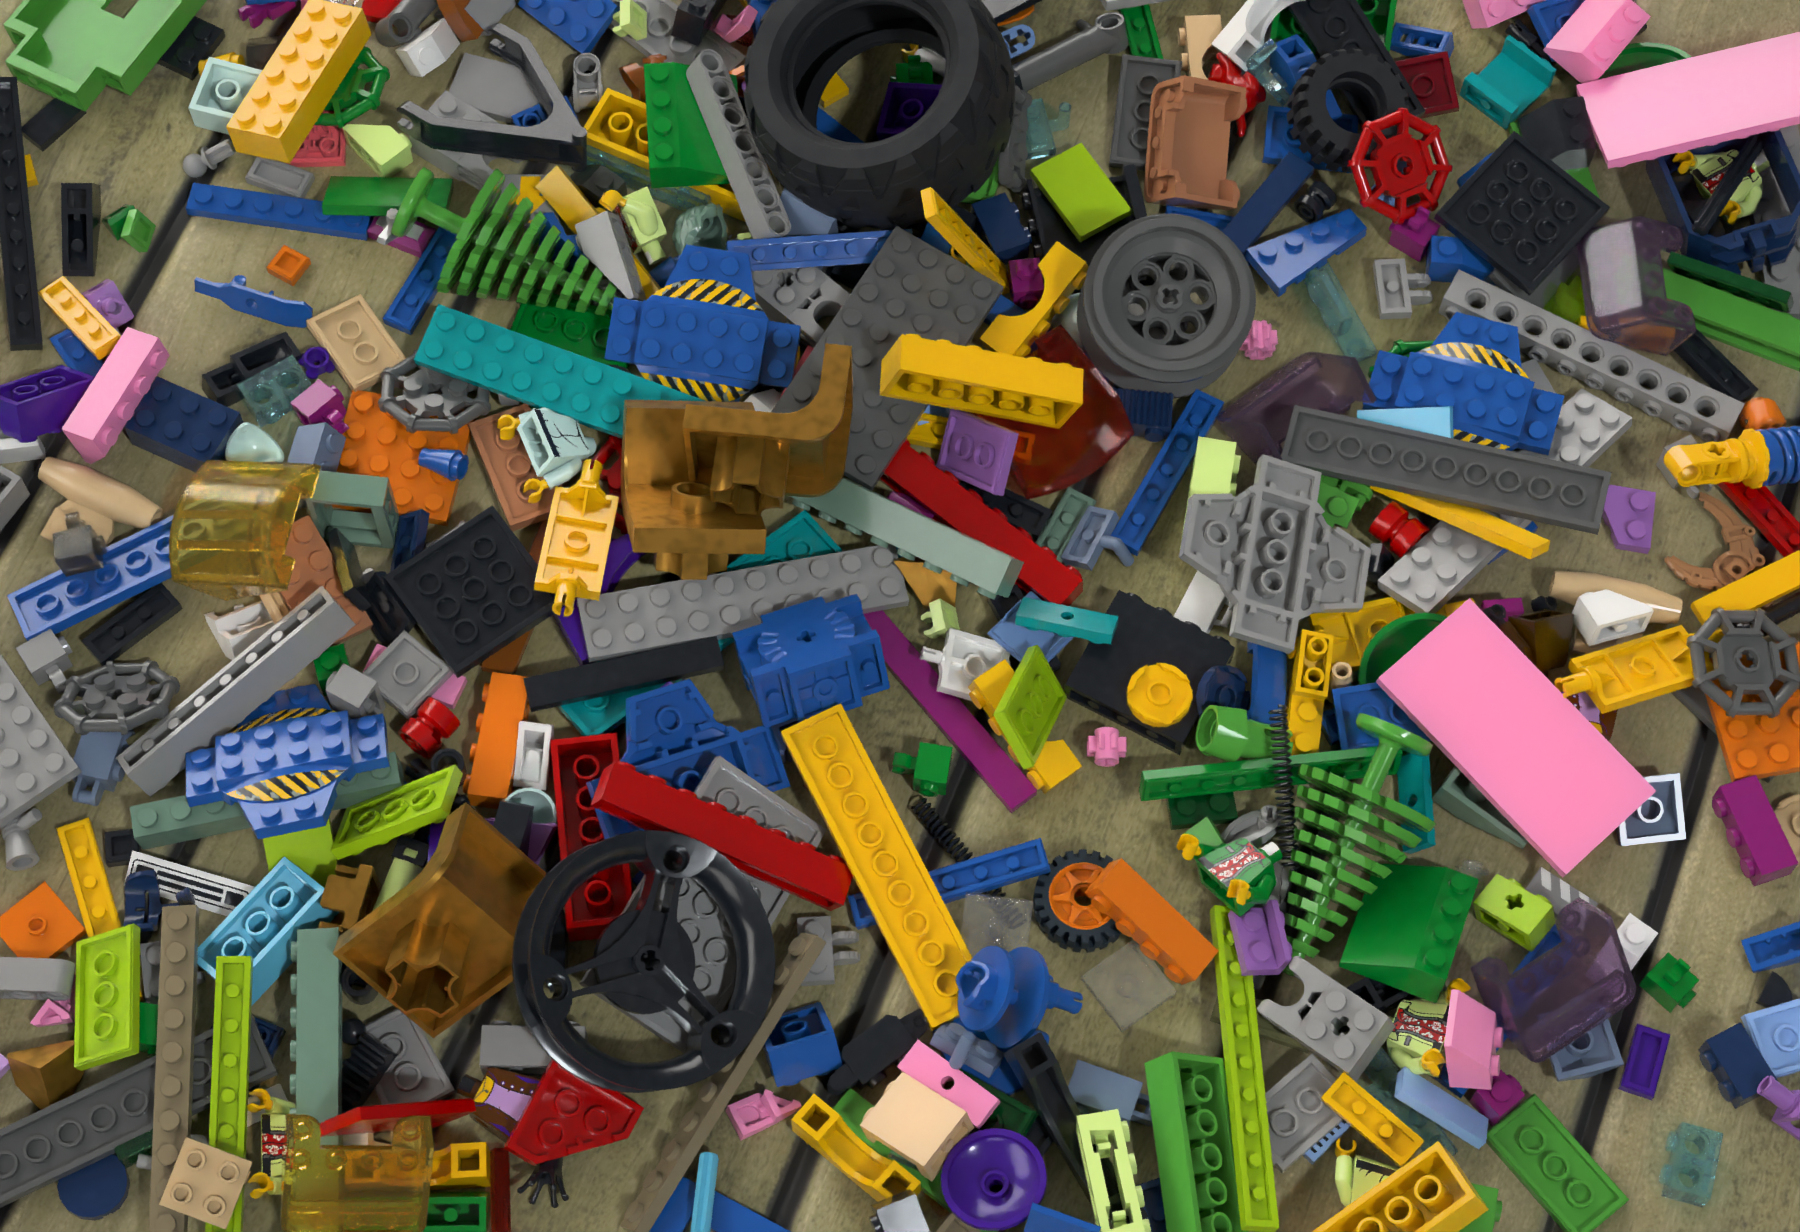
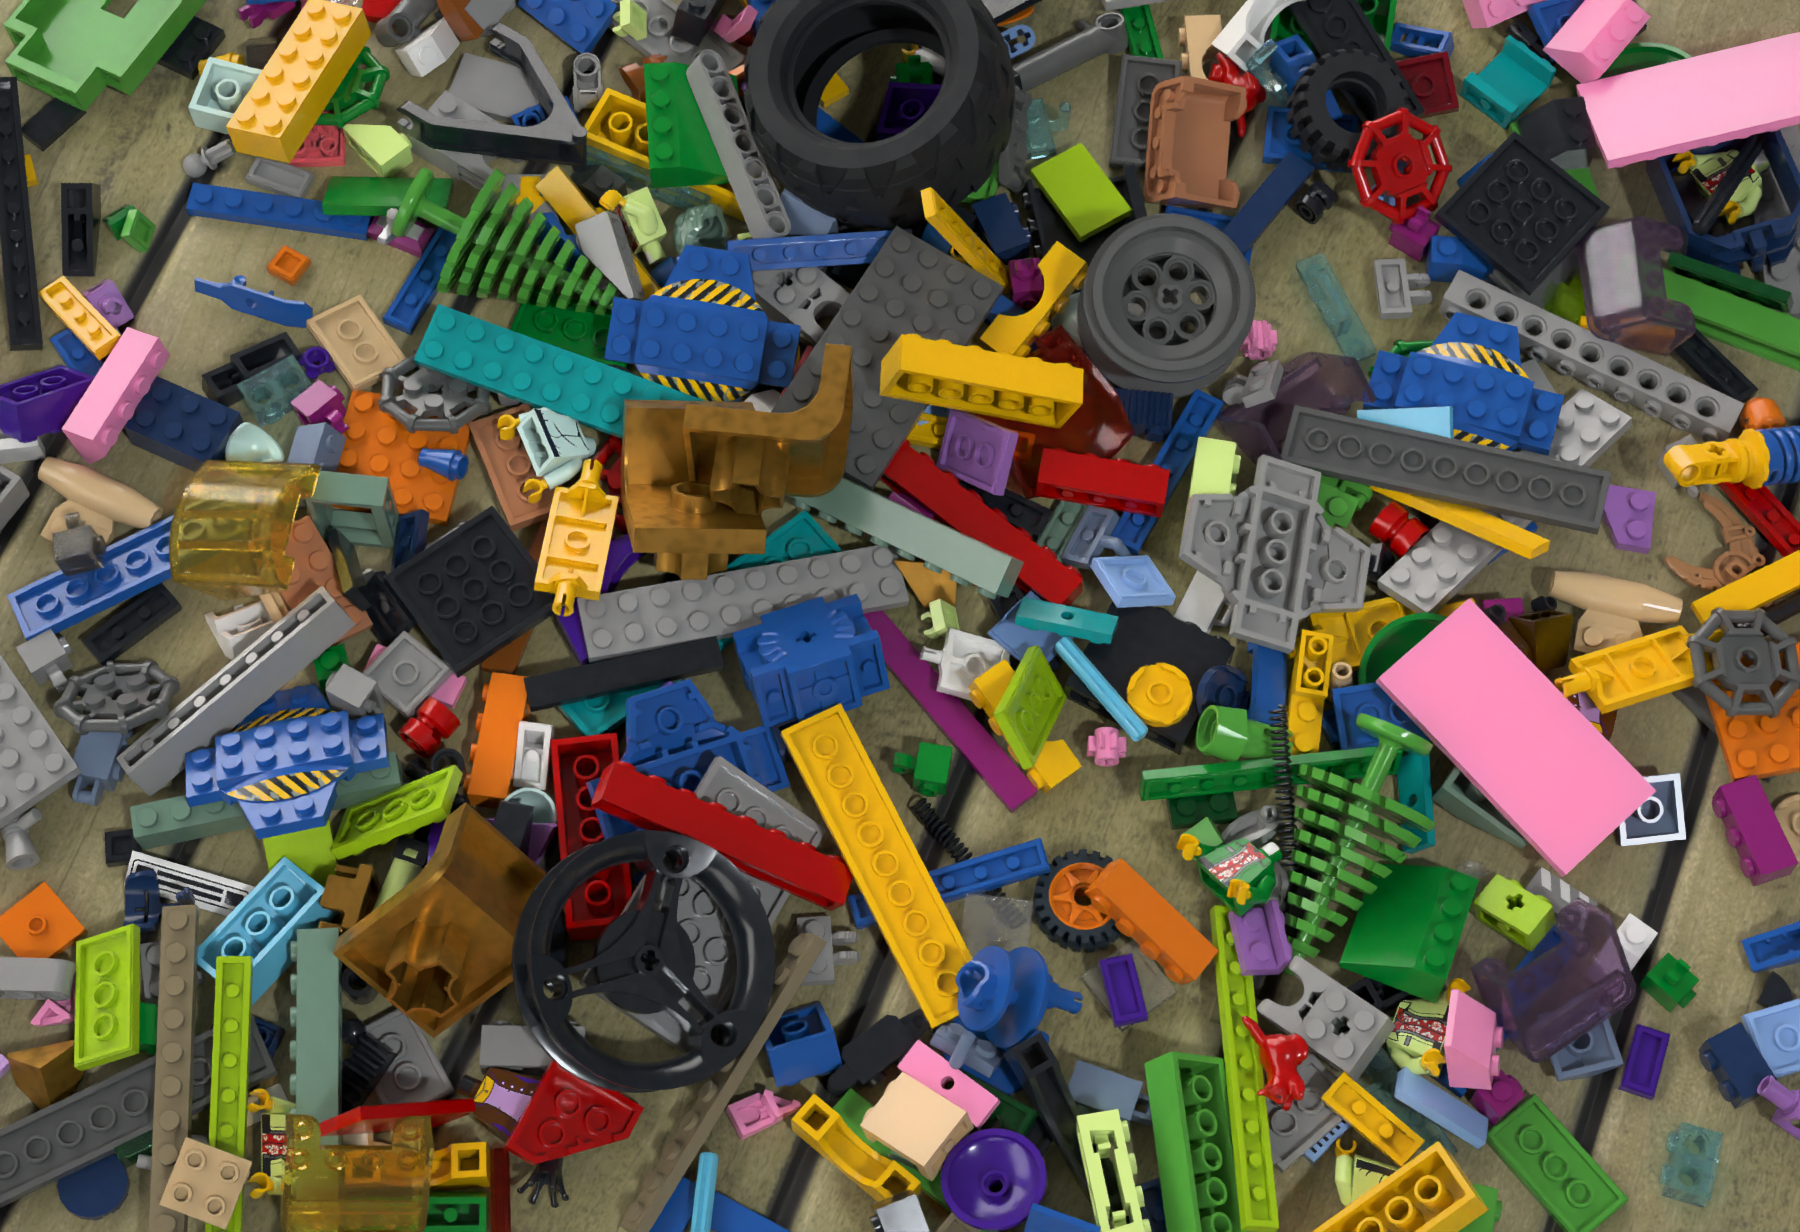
yellow tile [56,817,144,1002] -> none
blue wing [1245,208,1367,297] -> none
white slope [1572,589,1654,646] -> none
none -> red brick [1035,448,1170,518]
none -> medium azure axle [1055,636,1148,742]
none -> light blue tile [1090,555,1176,608]
none -> dark purple tile [1098,953,1148,1028]
none -> light grey hinge [1222,360,1284,408]
none -> red animal [1242,1016,1309,1111]

